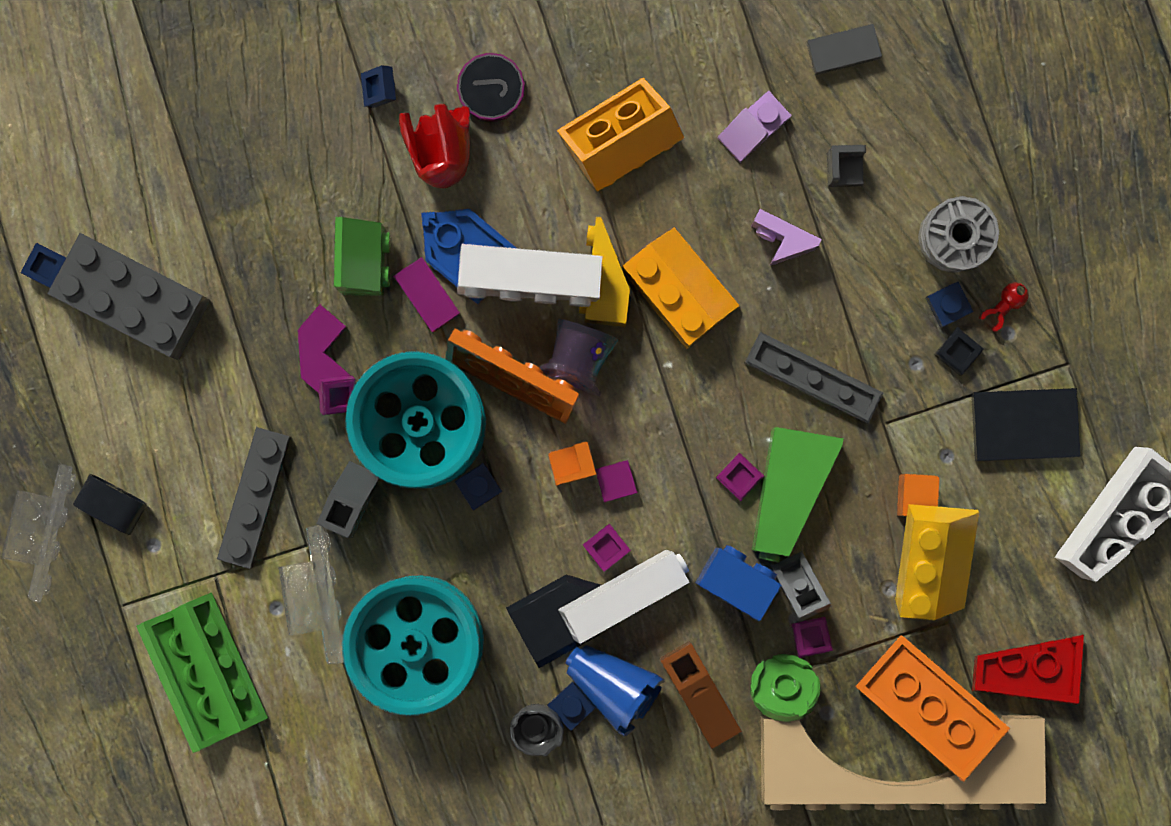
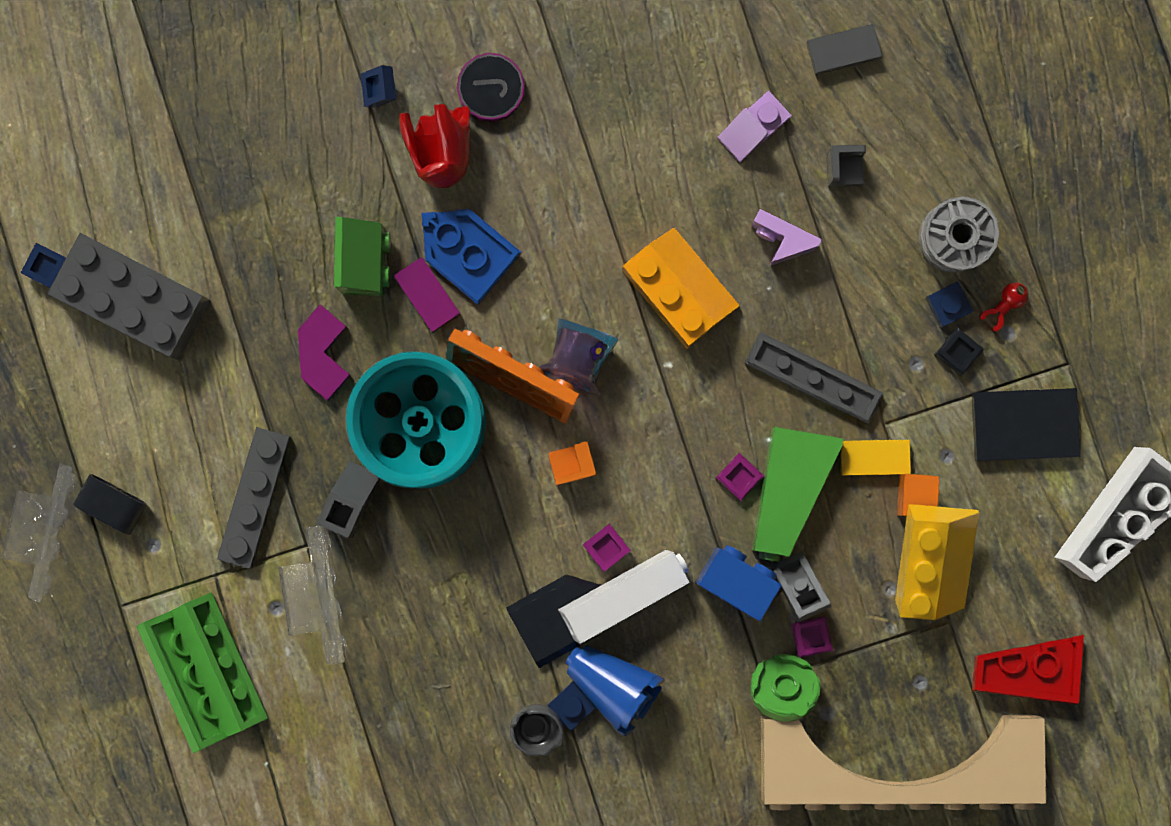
magenta tile [319,375,356,415] -> none
teal wheel [342,575,484,715] -> none
dark blue plate [455,463,503,510] -> none
white wedge [457,244,602,307] -> none
light orange slope [557,78,685,192] -> none
yellow slope [579,217,630,327] -> none
magenta tile [595,460,637,502] -> none
dark orange slope [659,641,742,749] -> none
orange plate [855,635,1010,782] -> none
none -> yellow tile [840,440,911,476]

